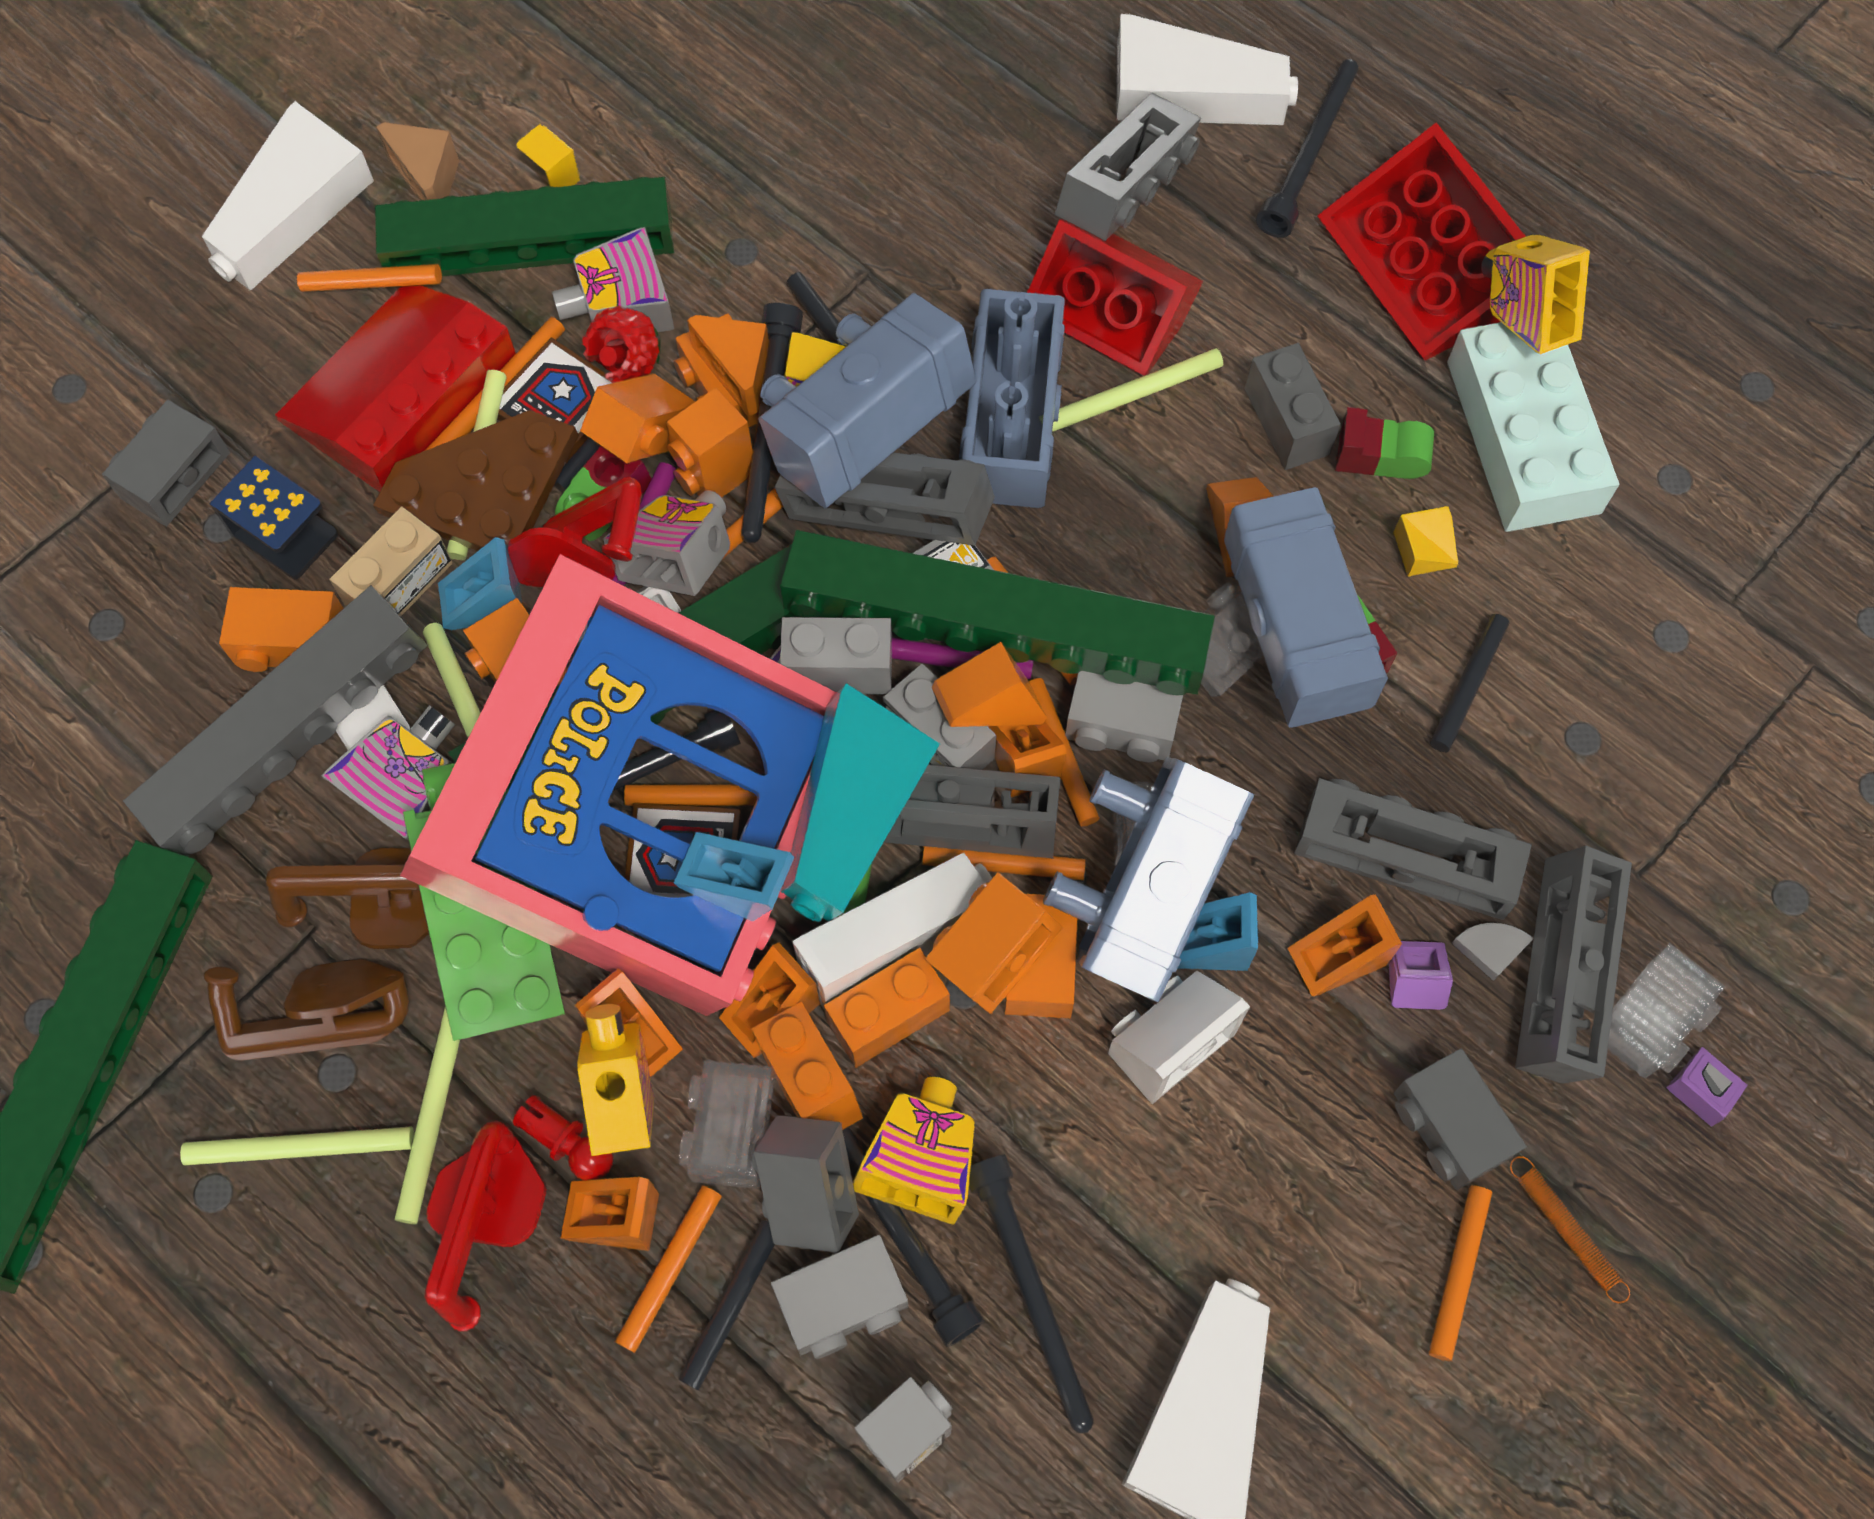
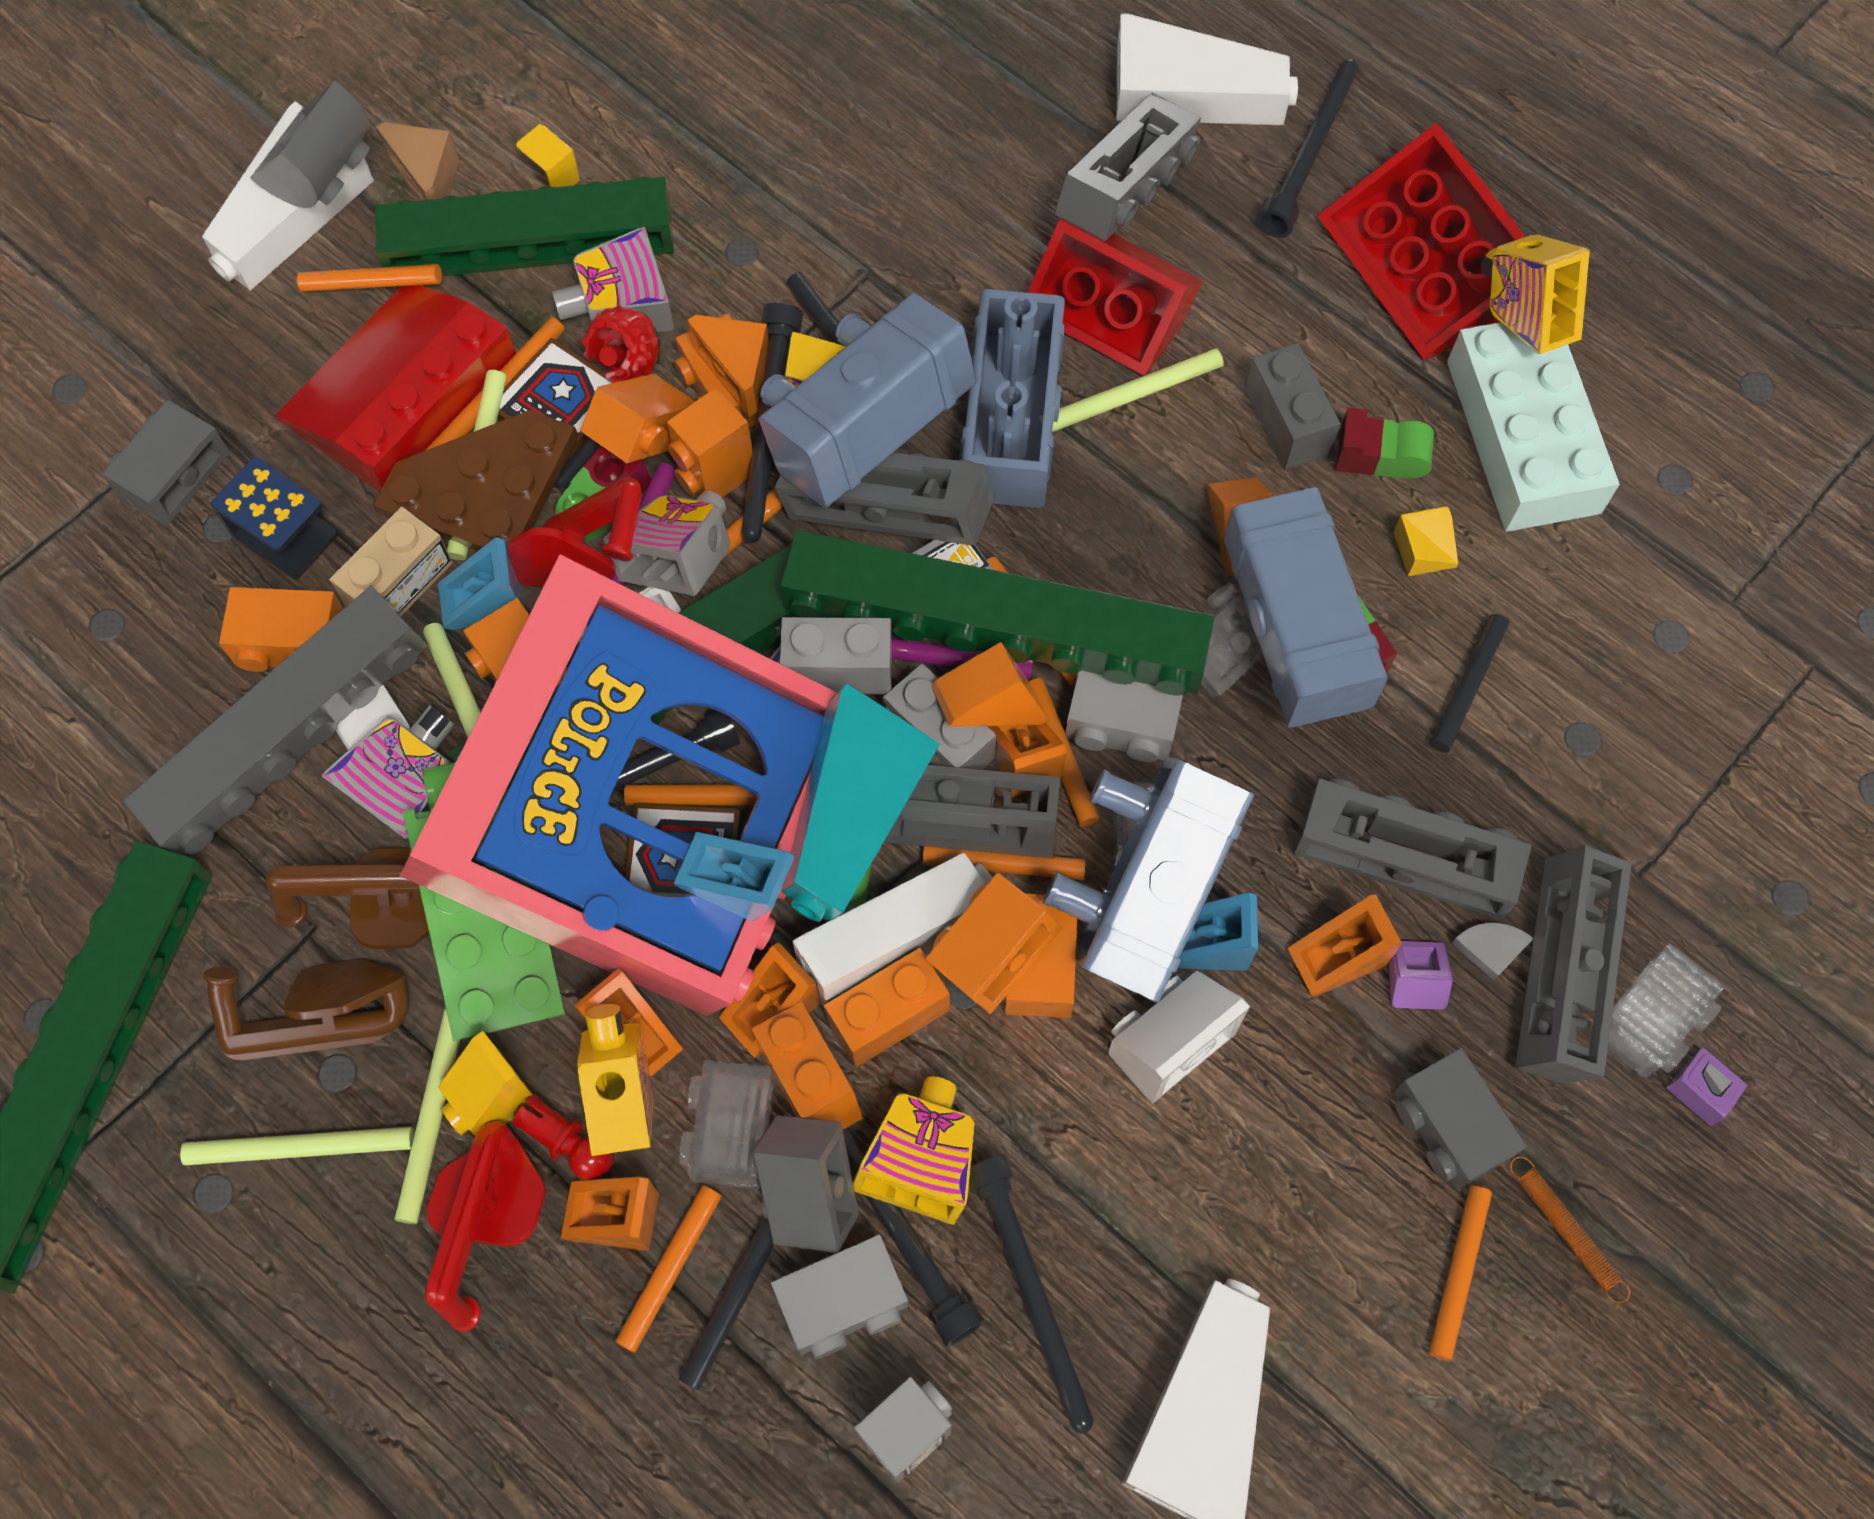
none -> dark grey brick [250,80,370,208]
none -> yellow slope [438,1031,533,1136]

